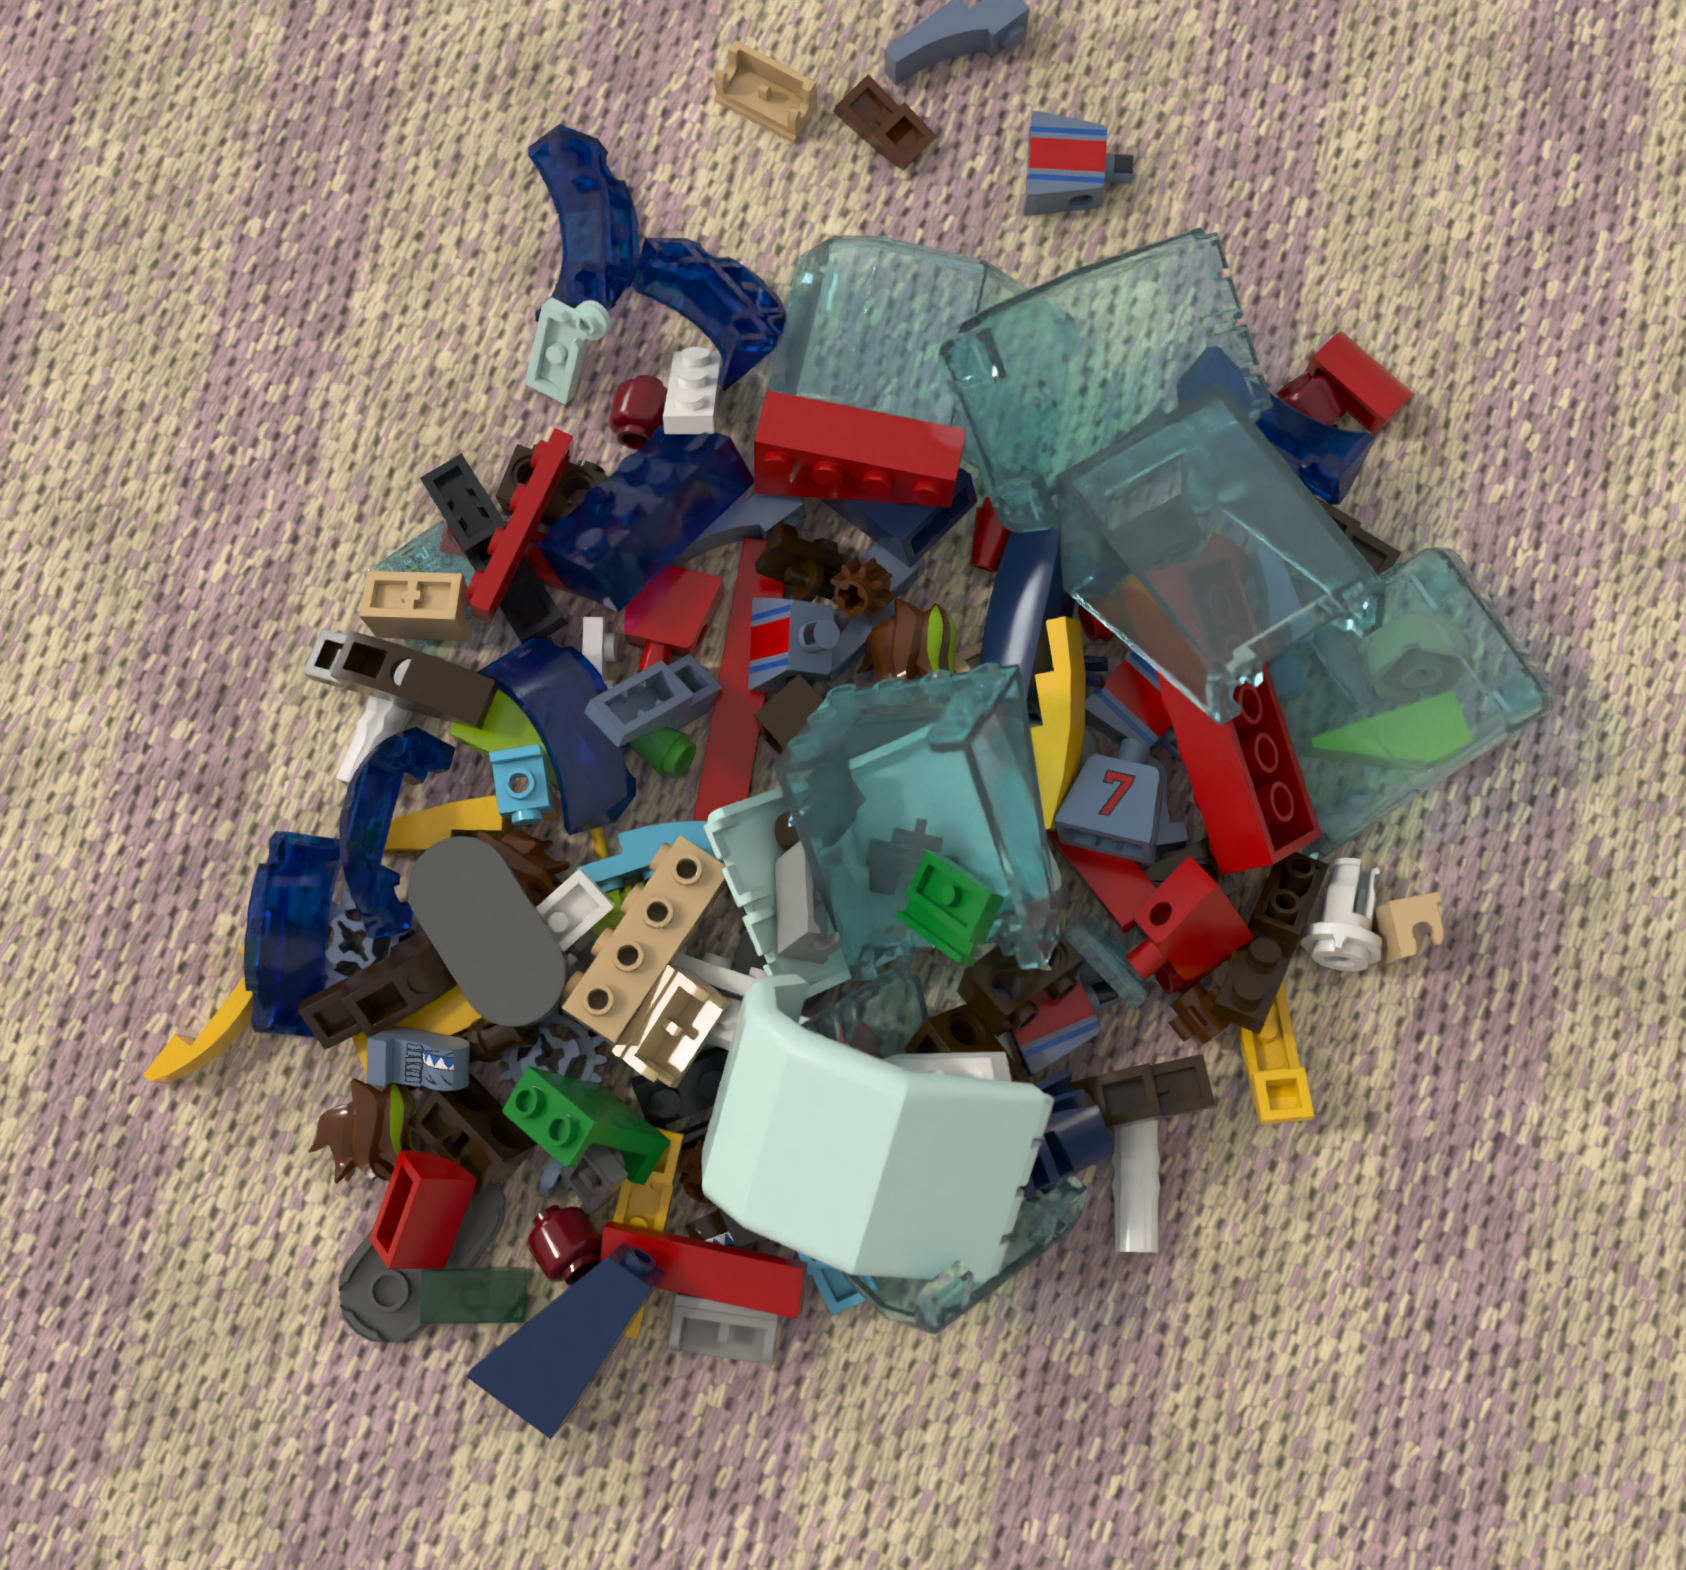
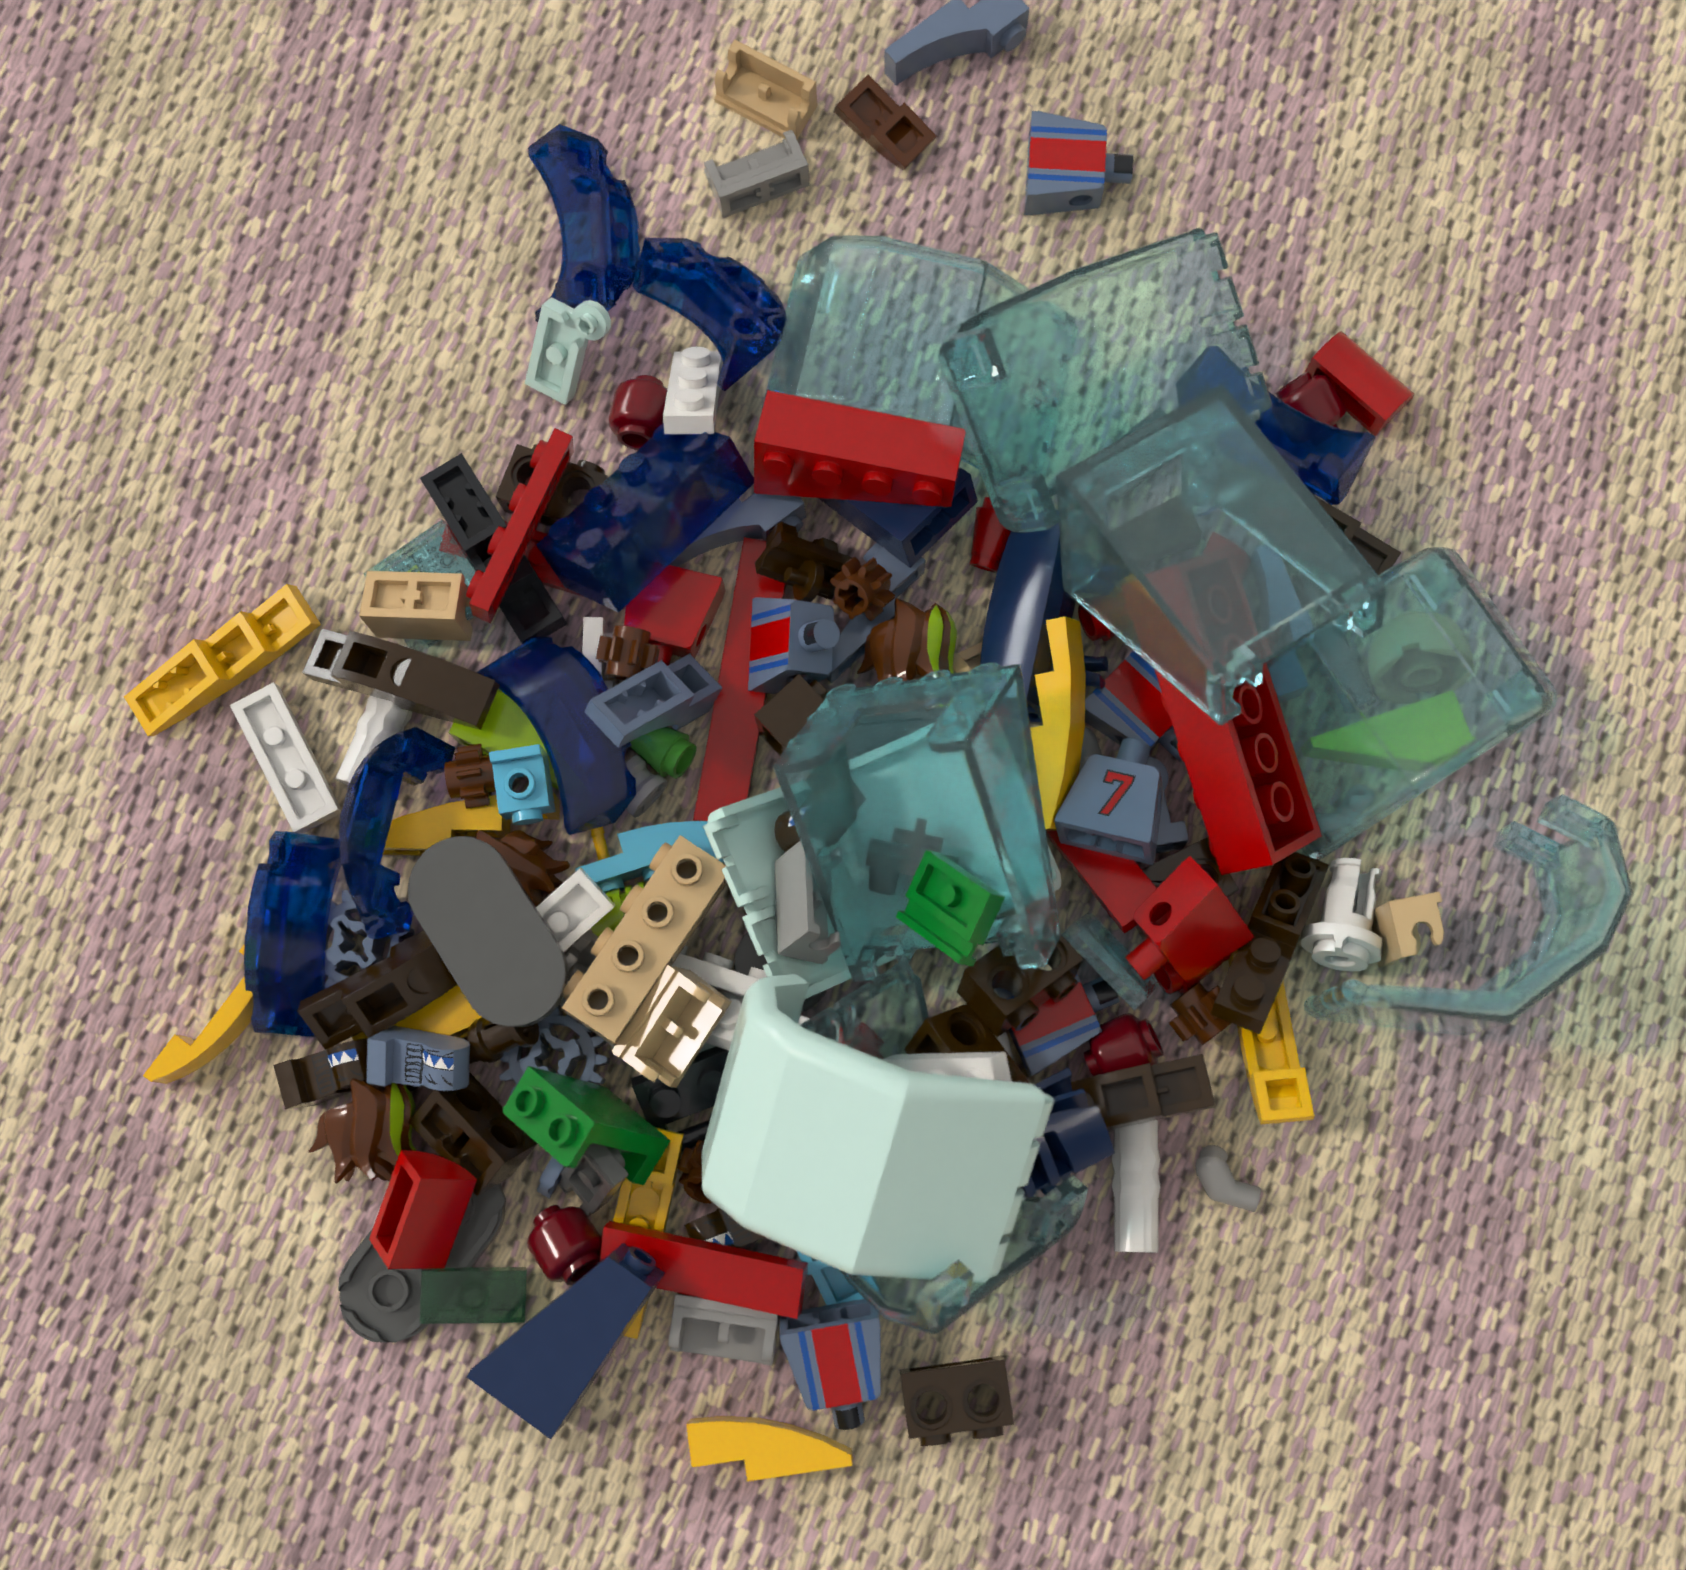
none -> yellow slope [124,584,321,737]
none -> white plate [230,682,343,836]
none -> dark brown leg [273,1038,367,1109]
none -> reddish brown gear [444,744,496,809]
none -> reddish brown gear [595,625,660,681]
none -> light grey wheel [605,755,668,818]
none -> yellow slope [686,1416,853,1482]
none -> light grey hinge [704,130,810,218]
none -> torso [779,1297,881,1430]
none -> dark brown brick [900,1356,1014,1446]
none -> dark red head [1084,1013,1164,1076]
none -> light grey arm [1196,1145,1261,1212]
none -> clear light blue windscreen [1304,794,1634,1036]

